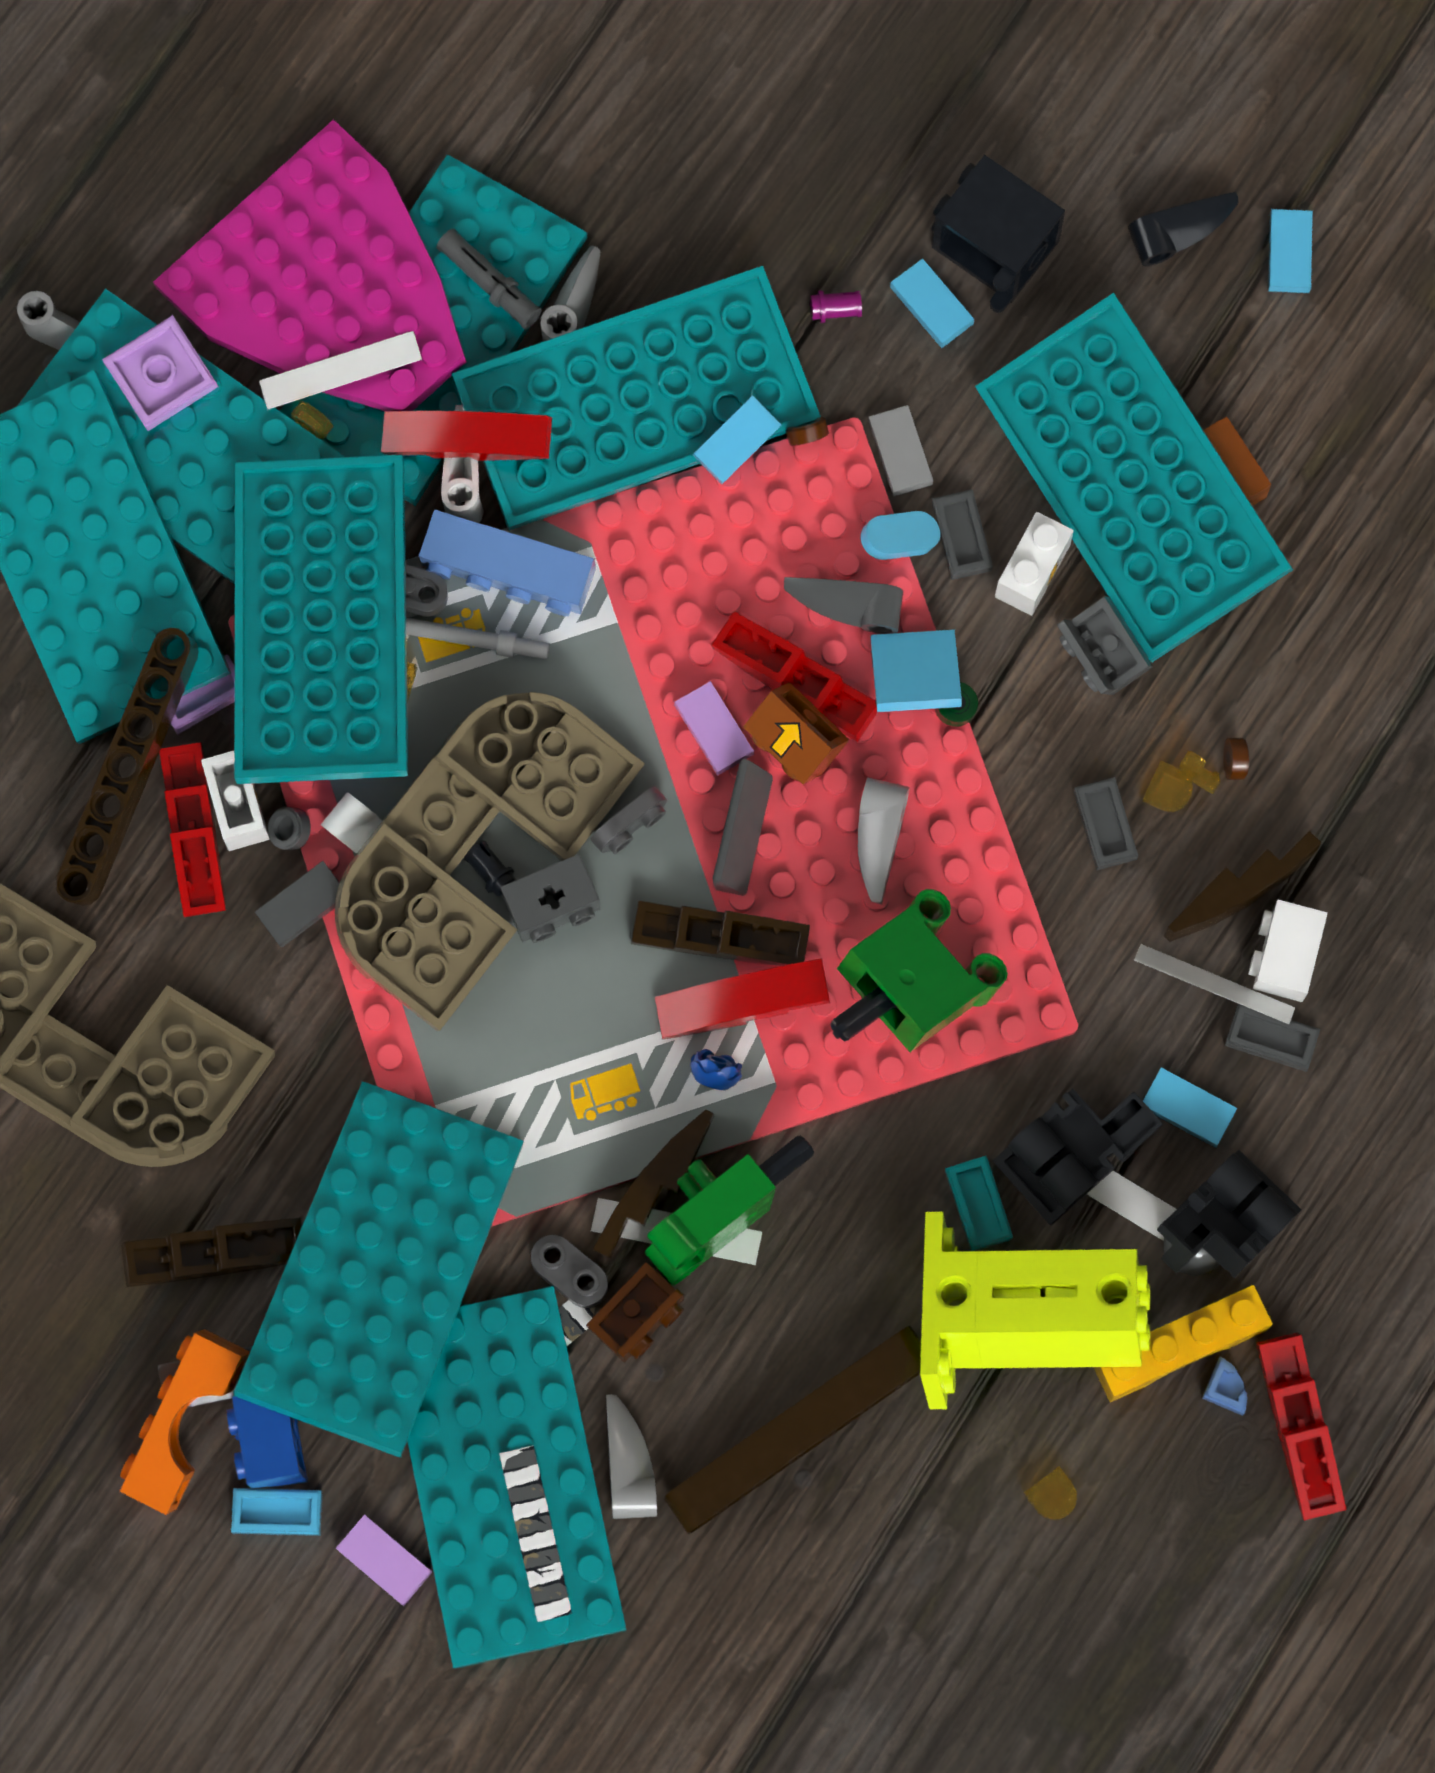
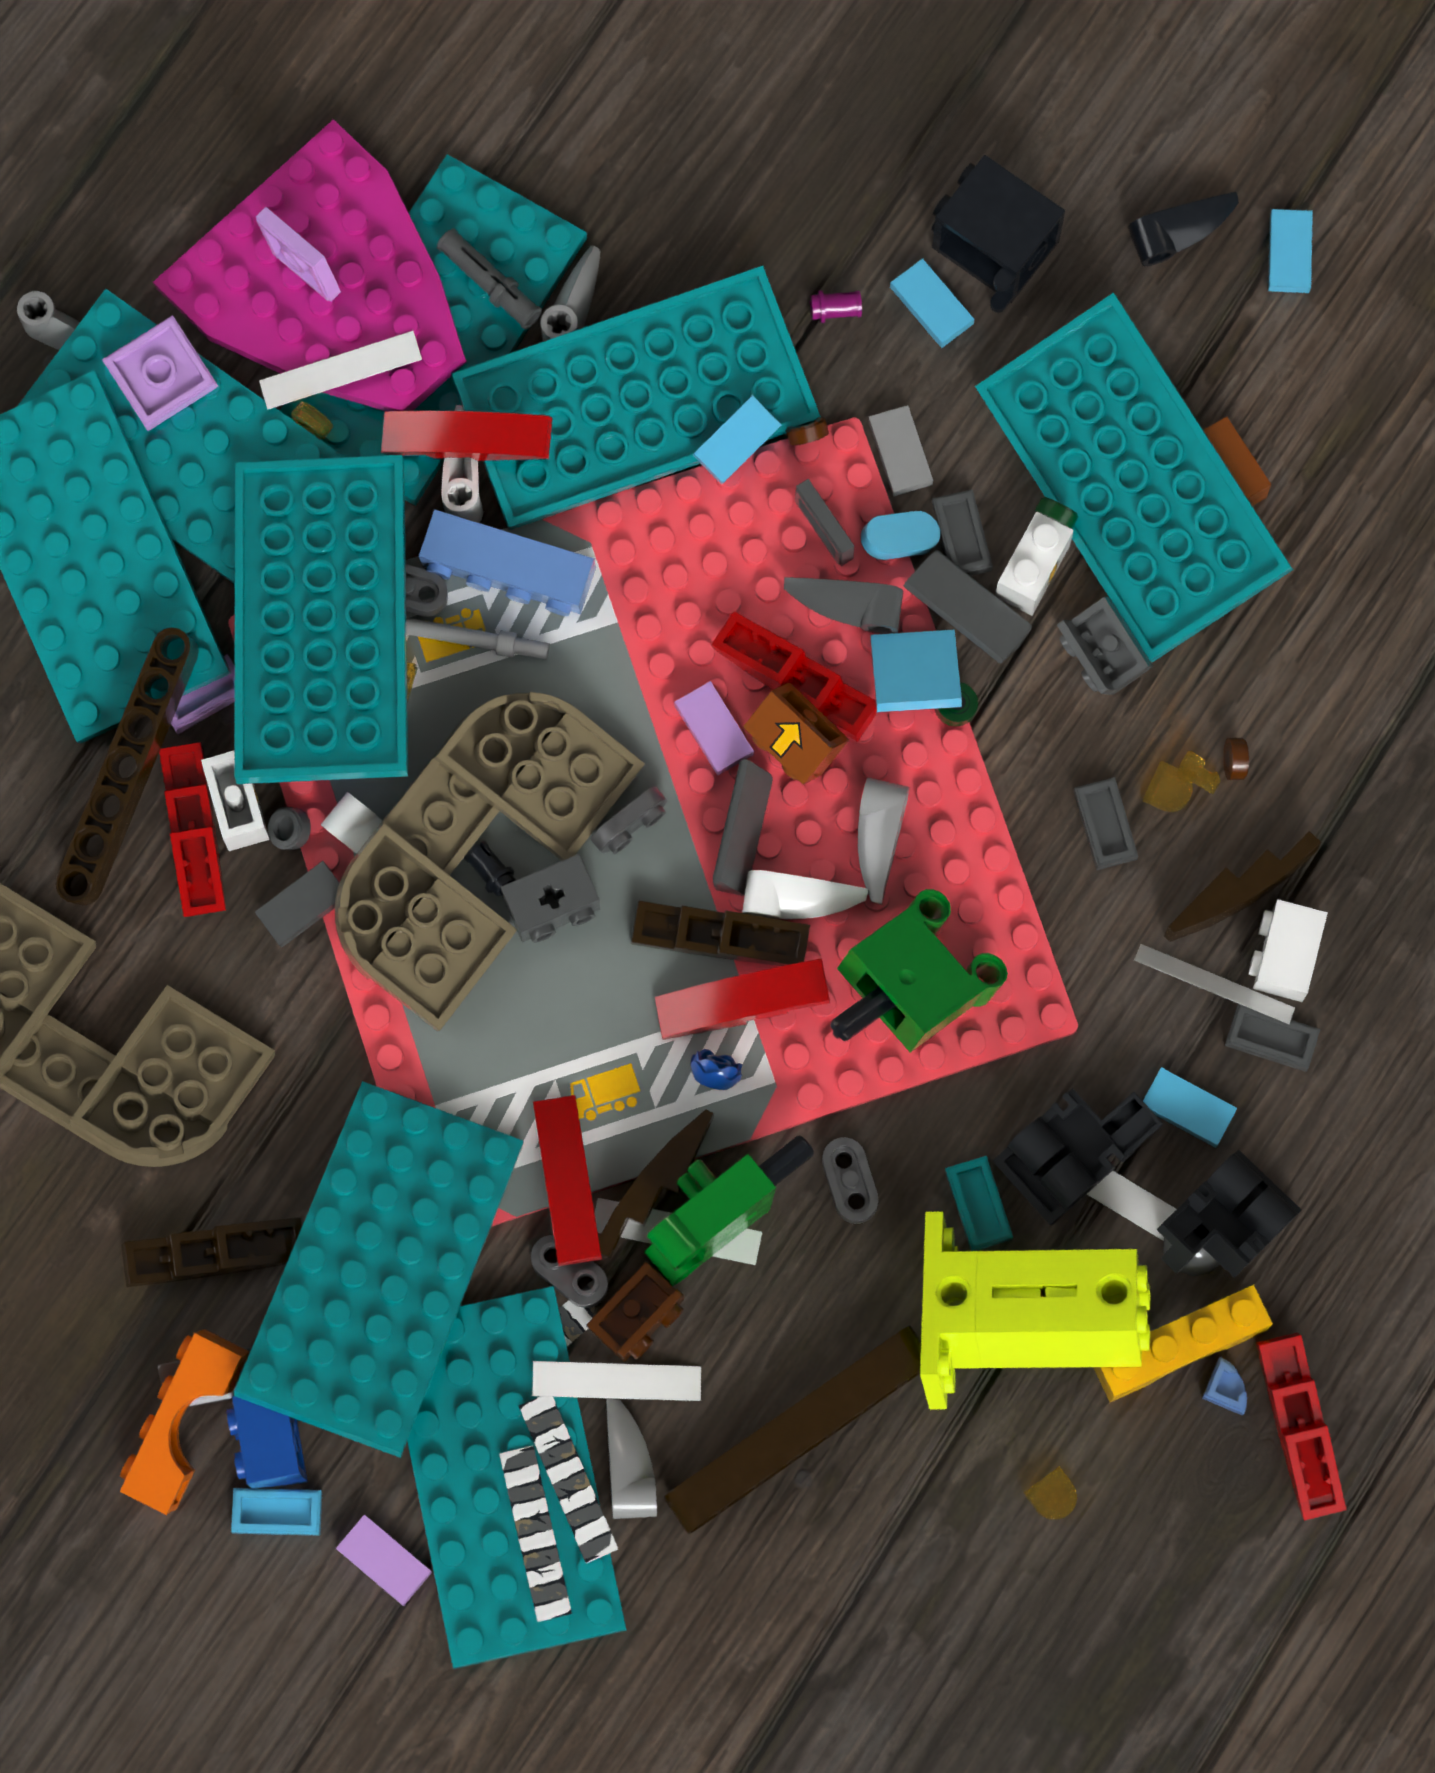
none -> lavender tile [256,207,341,301]
none -> sticker [519,1396,618,1563]
none -> red slope [533,1095,602,1266]
none -> white sticker [533,1361,701,1401]
none -> white piece [742,870,868,920]
none -> dark grey tile [795,479,854,566]
none -> flat silver plate [822,1137,878,1224]
none -> dark grey slope [903,551,1032,664]
none -> dark green tile [1035,497,1079,529]

